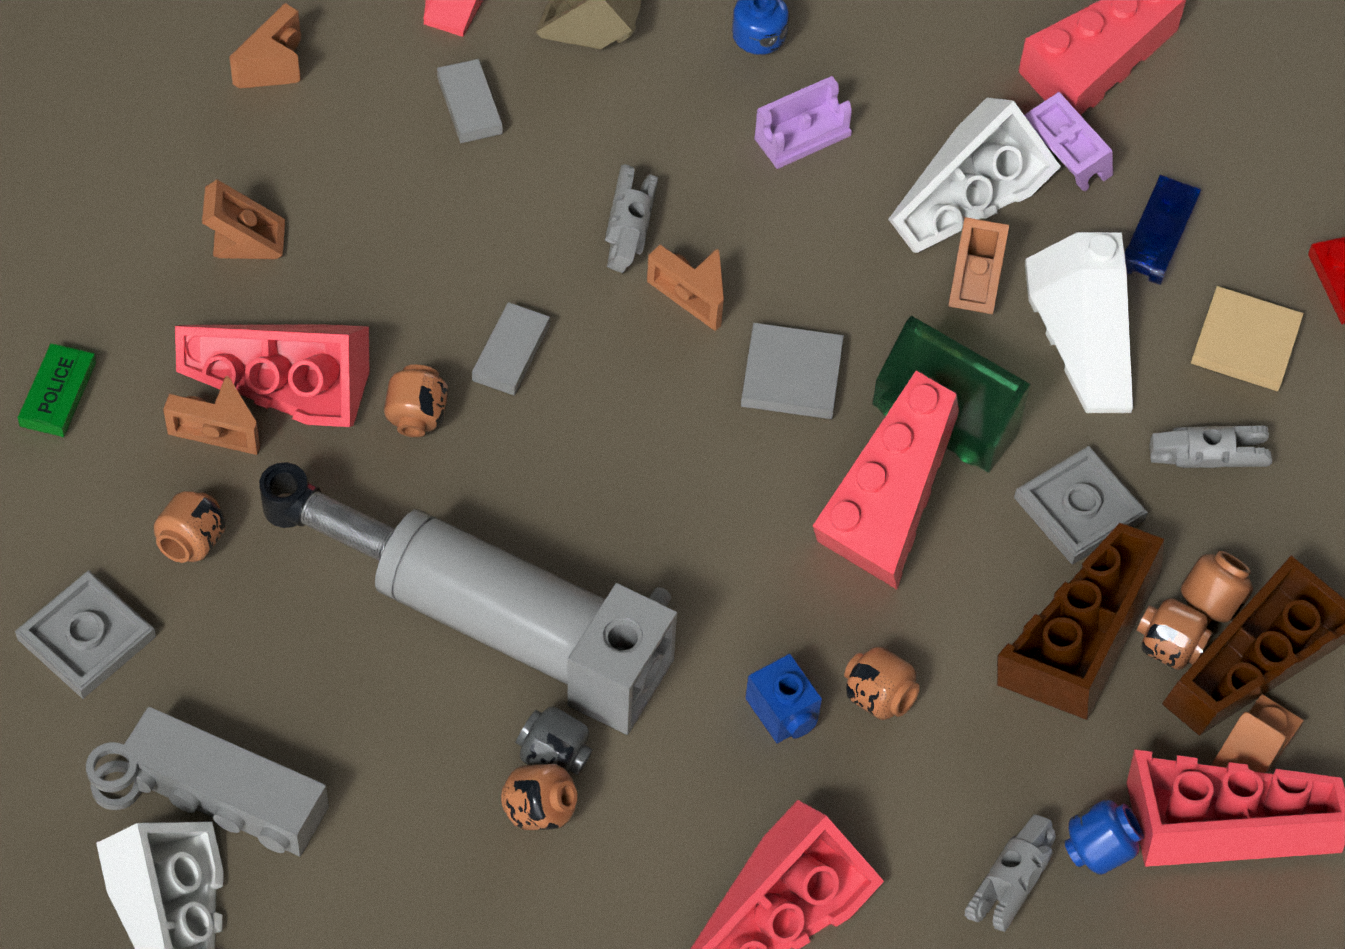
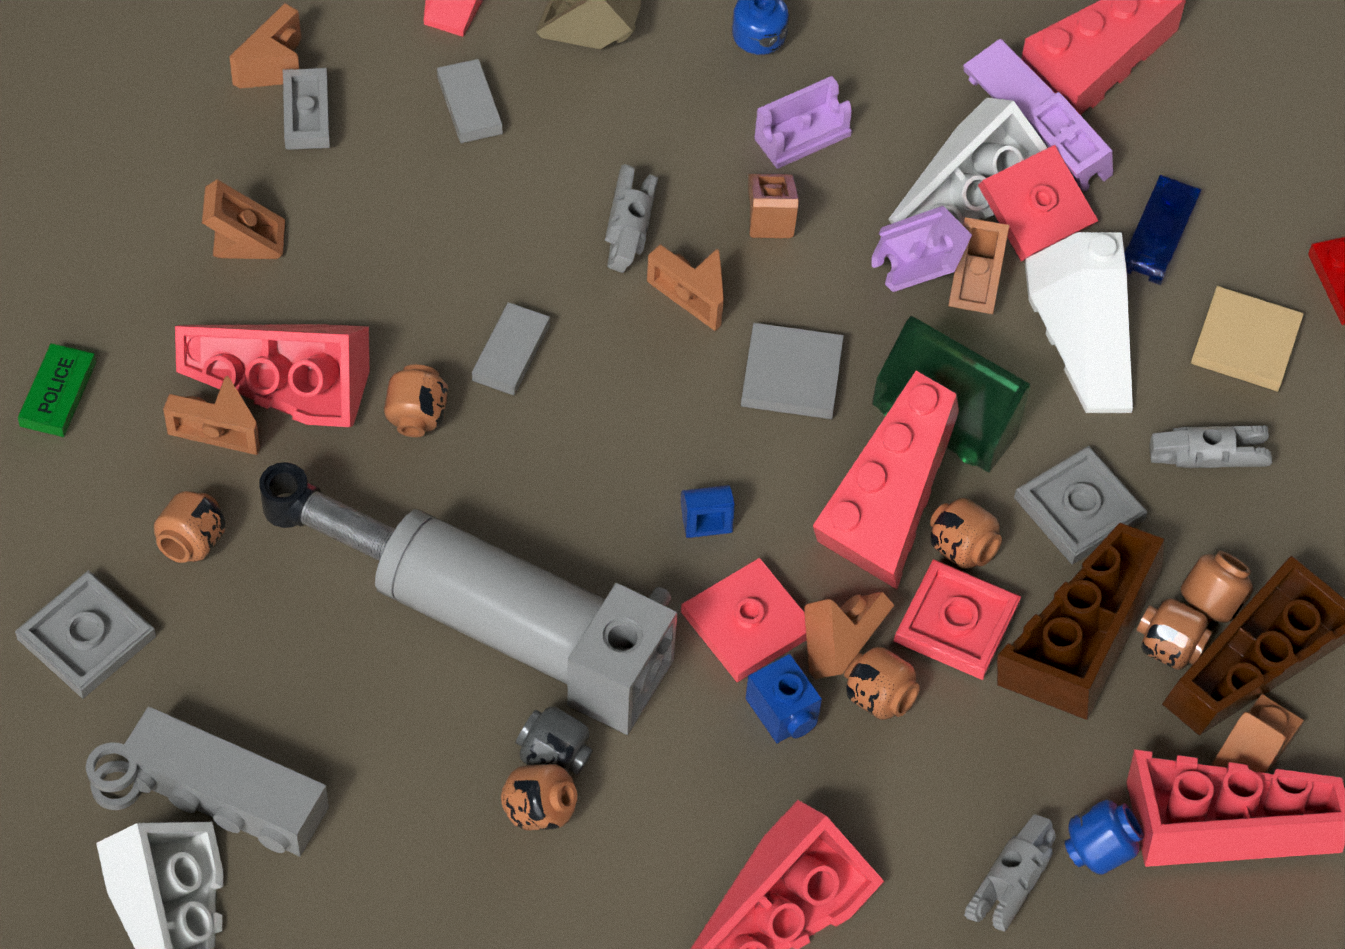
none -> light grey plate [283,68,330,150]
none -> blue brick [681,485,734,538]
none -> coral plate [681,558,807,683]
none -> nougat slope [748,174,799,238]
none -> nougat slope [804,592,894,679]
none -> lavender hinge [871,206,972,292]
none -> coral plate [894,559,1022,680]
none -> nougat head [930,498,1002,569]
none -> lavender hinge [963,38,1055,115]
none -> coral plate [978,145,1098,262]

